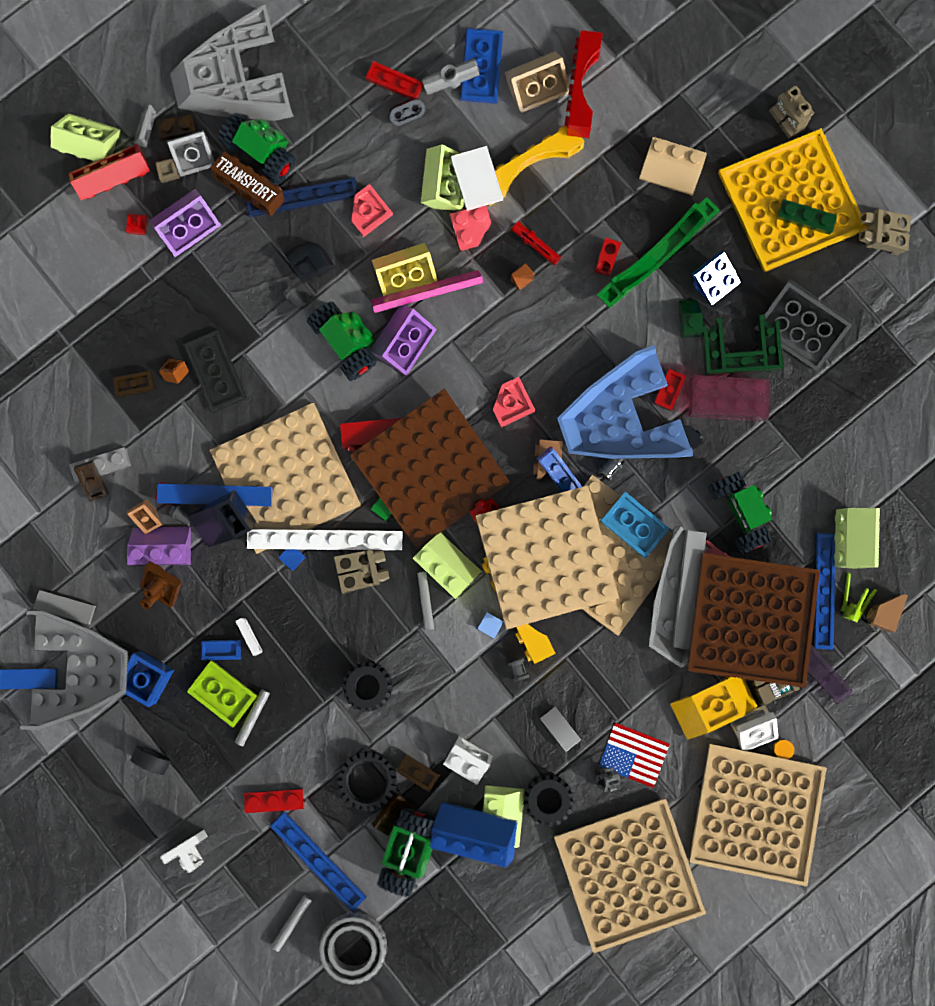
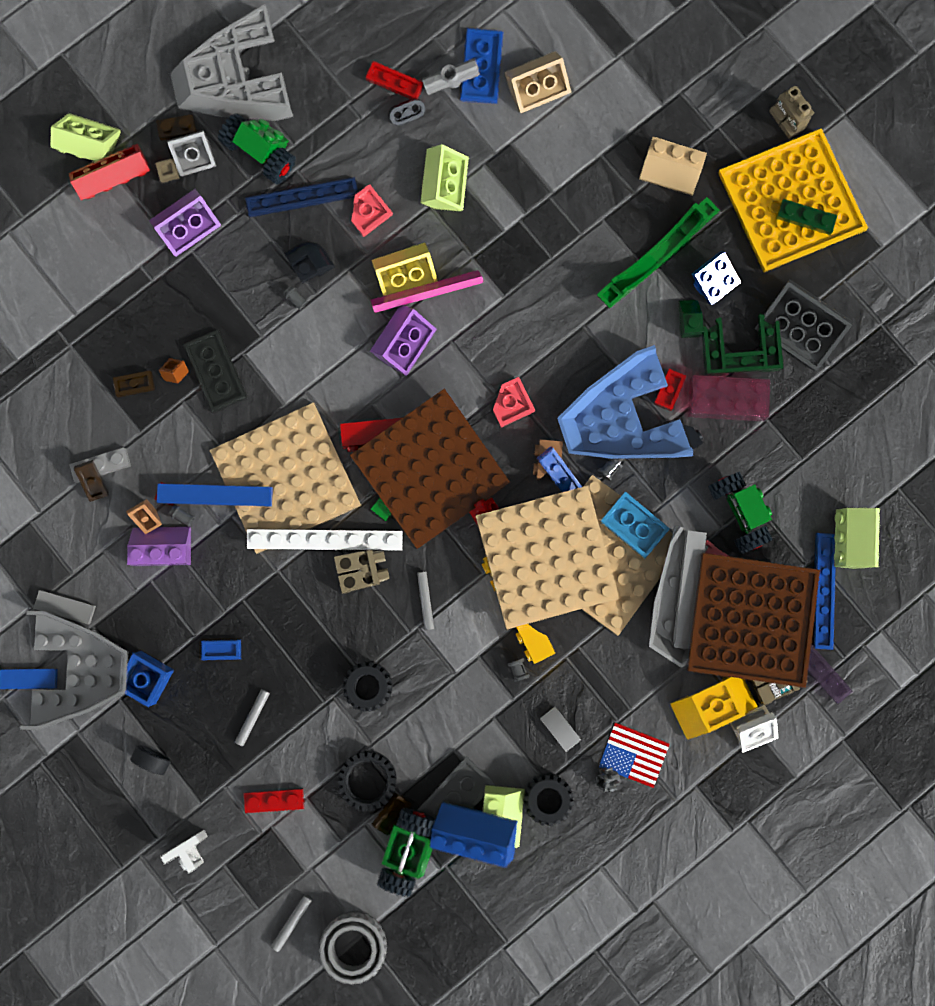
red tile [126,214,148,235] -> none
light grey slope [133,105,157,147] -> none
reddish brown plate [140,561,182,610] -> none
black slope [187,490,256,547] -> none
lime plate [187,660,258,727] -> none
reddish brown brick [210,152,285,217] -> none
white tile [236,618,262,656] -> none
blue tile [270,811,367,912] -> none
blue tile [278,549,306,571] -> none
brick [306,301,377,381] -> none
dark brown plate [396,754,440,792] -> none
yellowish green slope [413,533,482,599] -> none
white bracket [443,736,493,785] -> none
coral plate [450,205,491,251] -> none
white tile [451,146,503,211] -> none
light blue tile [478,613,504,638] -> none
yellow arch [489,126,585,206] -> none
red pin [511,221,562,266] -> none
dark orange slope [511,264,535,290] -> none
tan plate [554,798,706,953] -> none
red arch [564,30,603,138] -> none
red leg [595,237,622,276] -> none
tan plate [689,744,827,886] -> none
light orange tile [773,739,794,759] -> none
lime plant [840,573,877,622] -> none
dark tan hips [859,209,911,255] -> none
medium nougat slope [867,594,908,632] -> none

